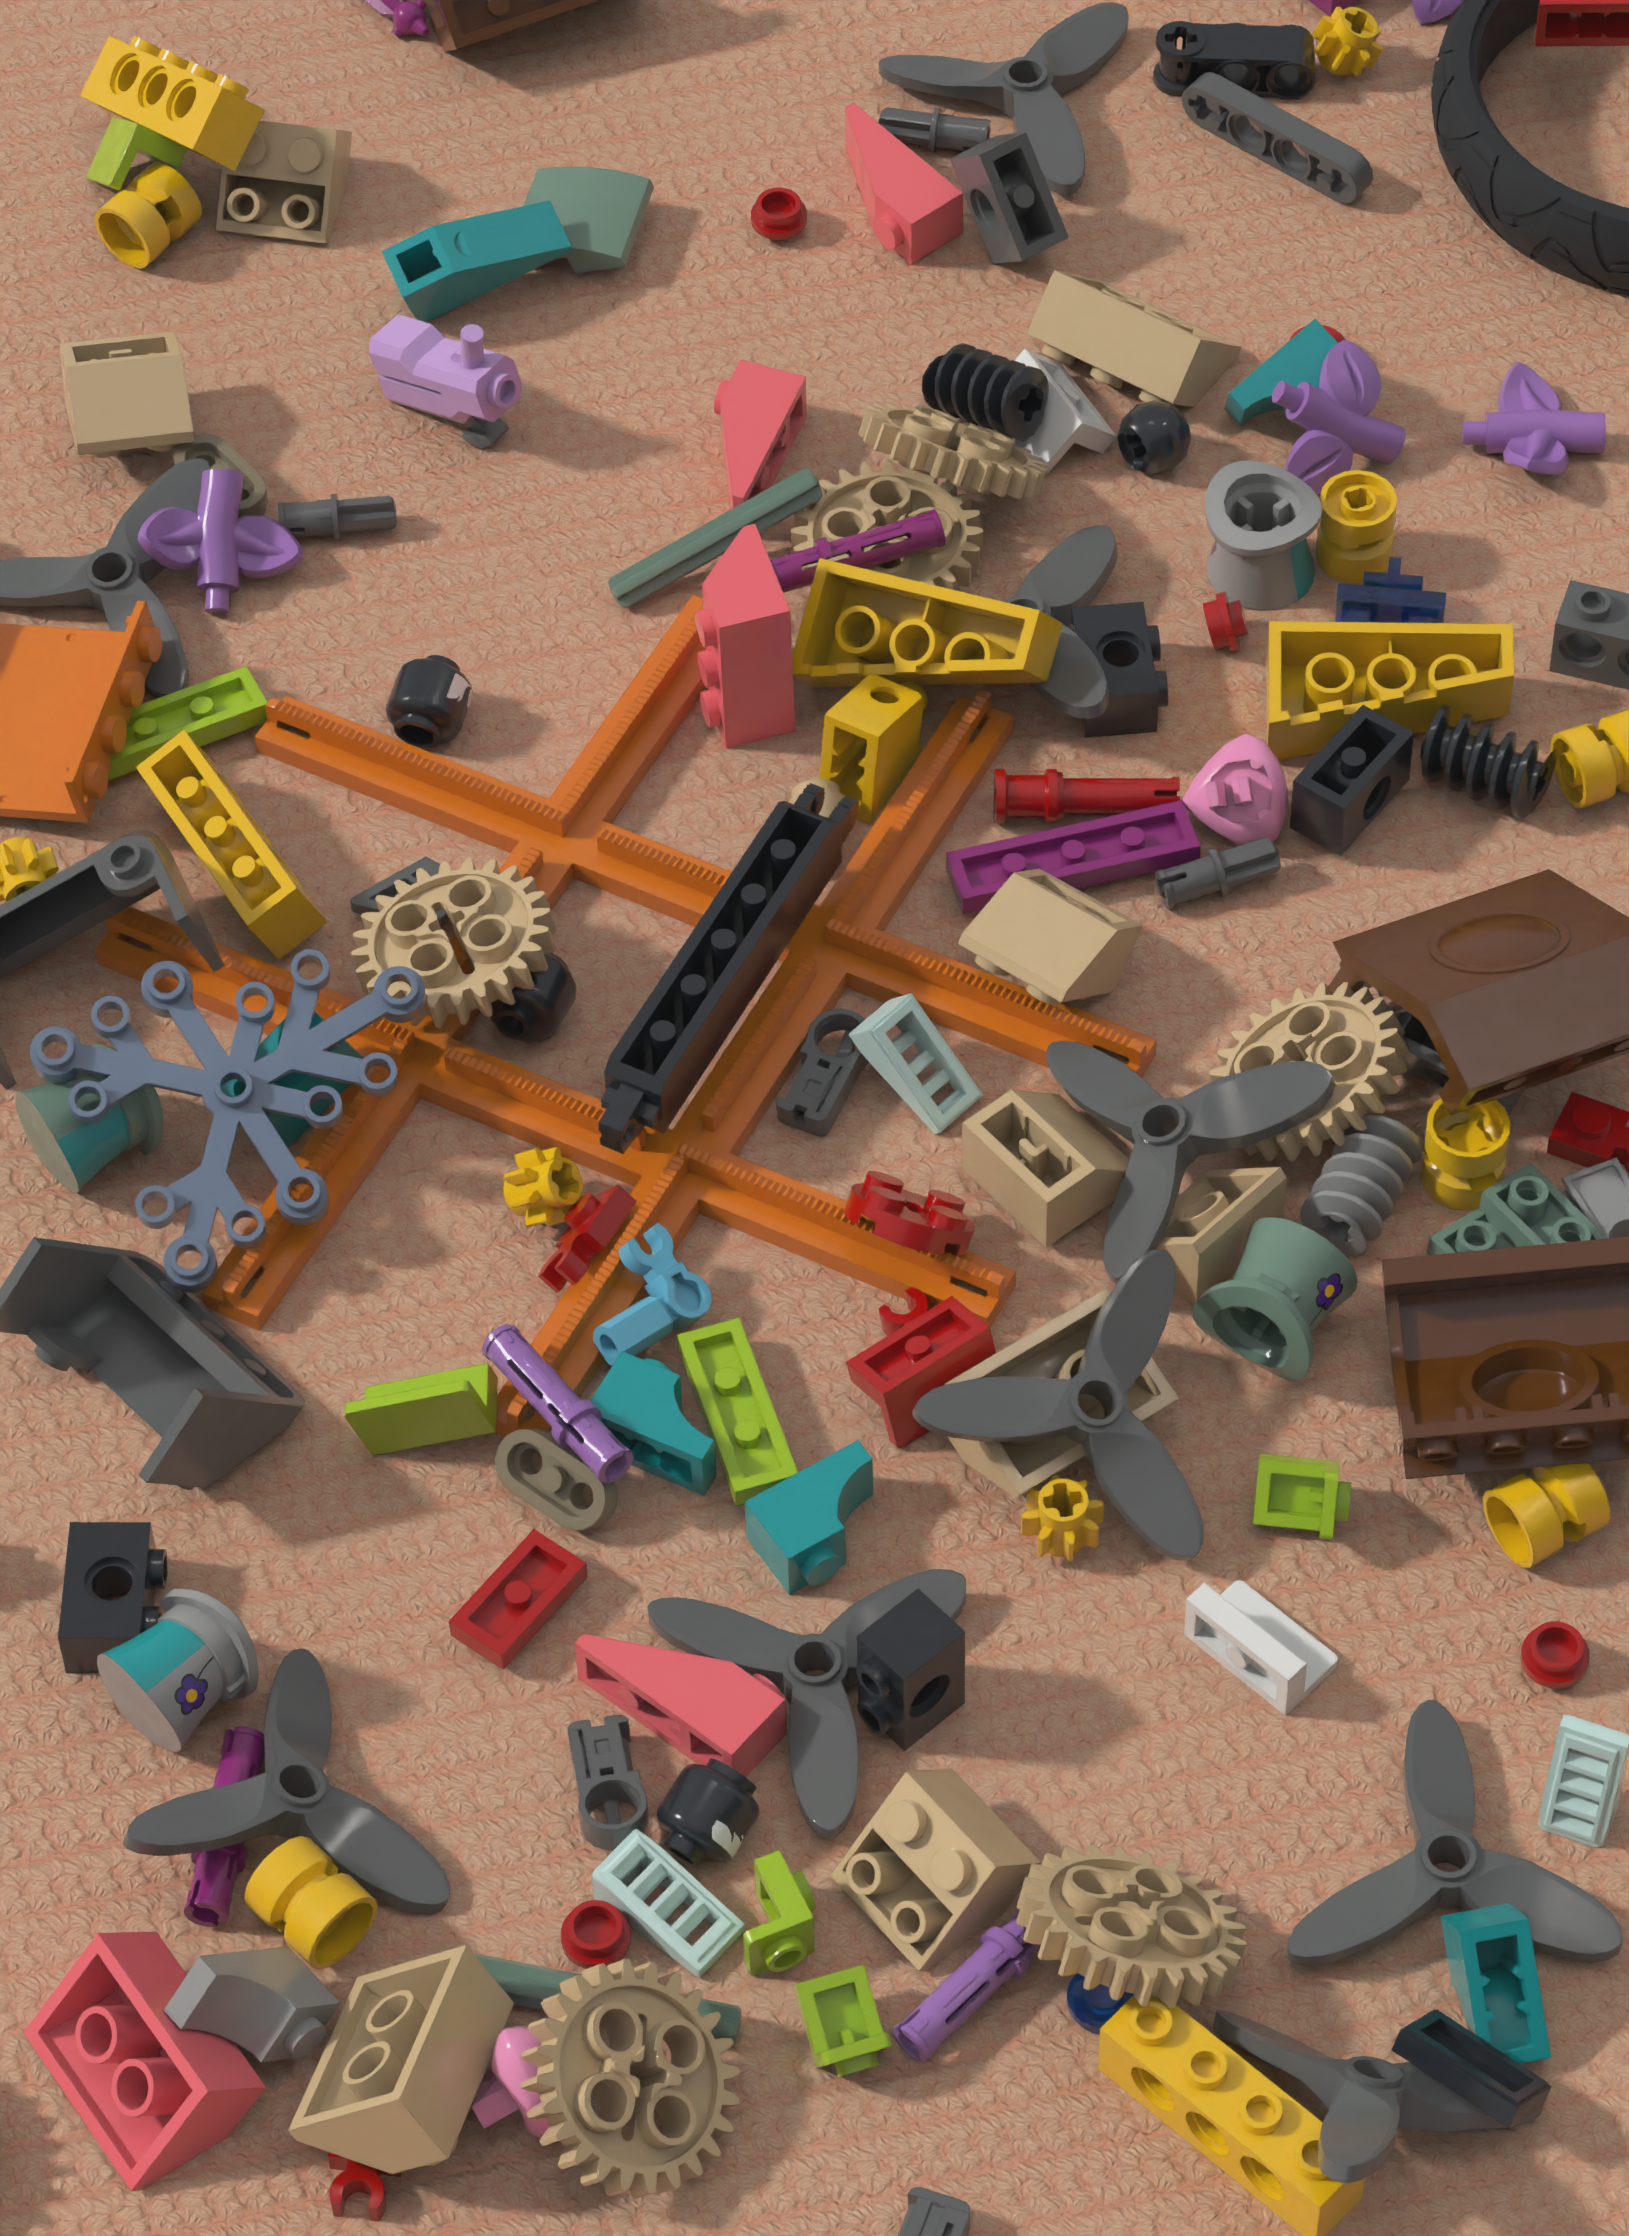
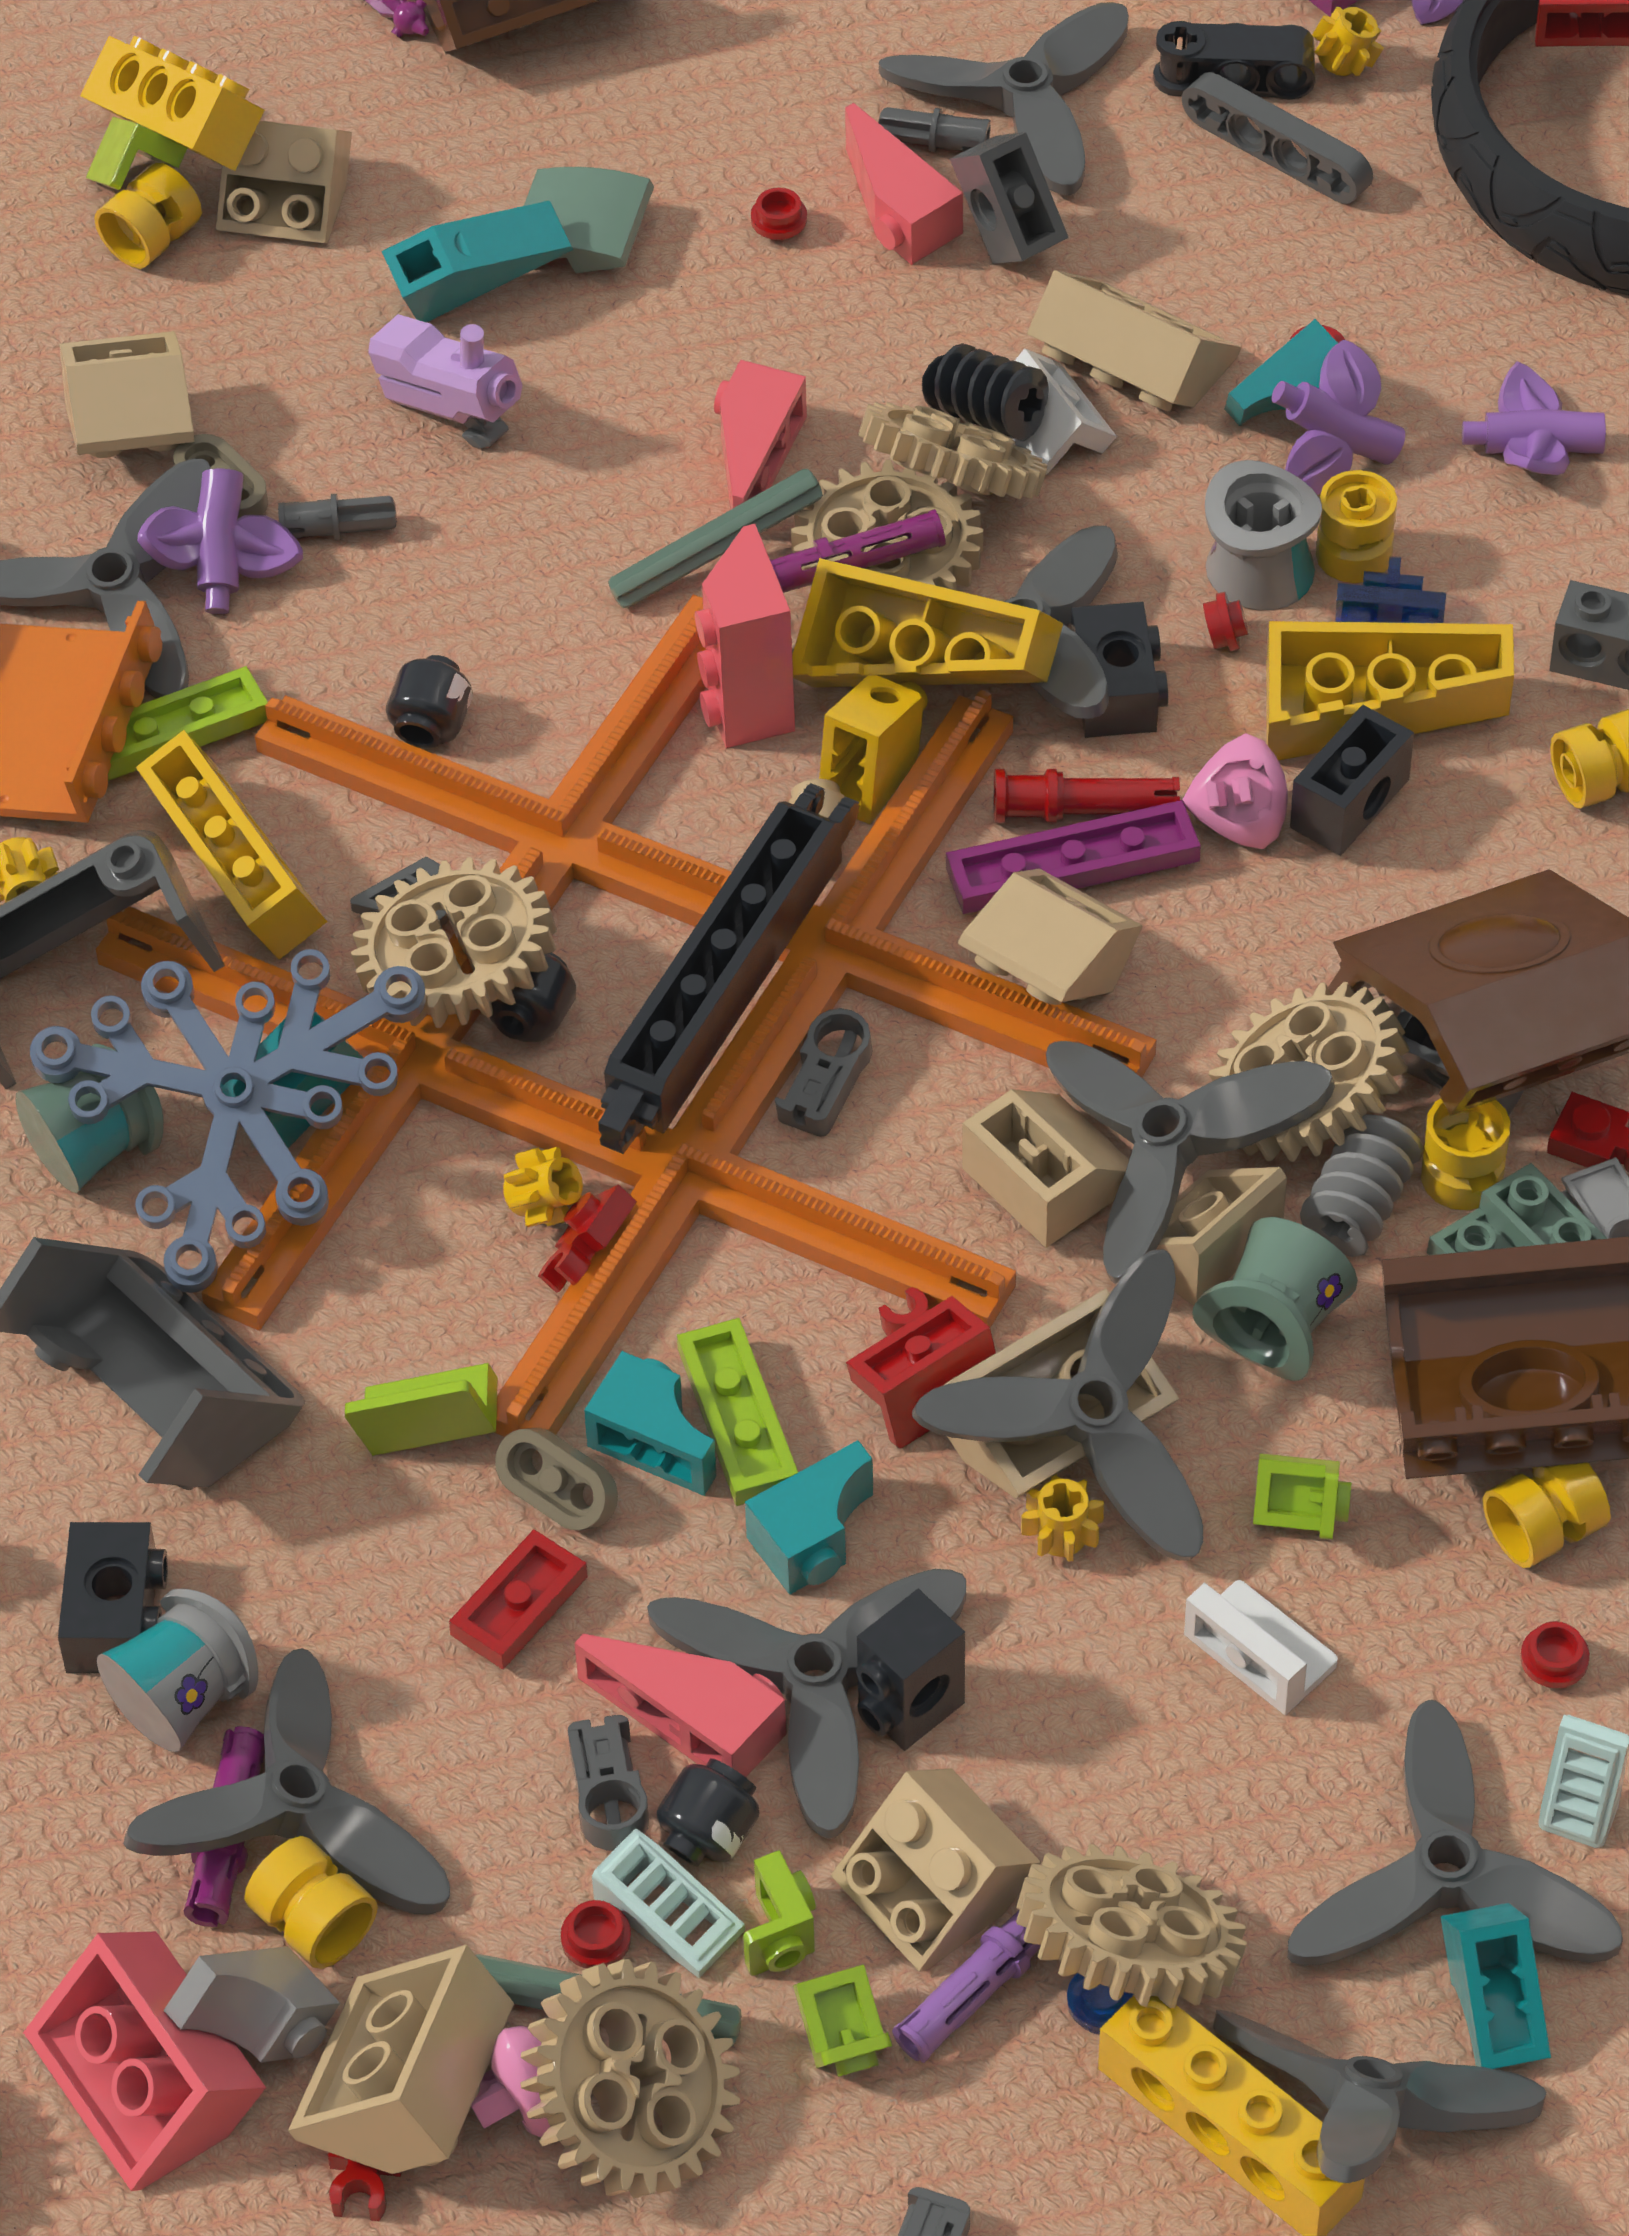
medium lavender pin [482,1324,634,1484] -> none
medium azure bar [593,1223,712,1366] -> none
red plate [844,1171,975,1256] -> none
light aqua slope [849,993,983,1134] -> none
black piece [1117,400,1191,475] -> none
dark grey axle [1155,838,1281,909] -> none
black tile [1392,2009,1552,2128] -> none
black piece [1420,704,1557,818] -> none

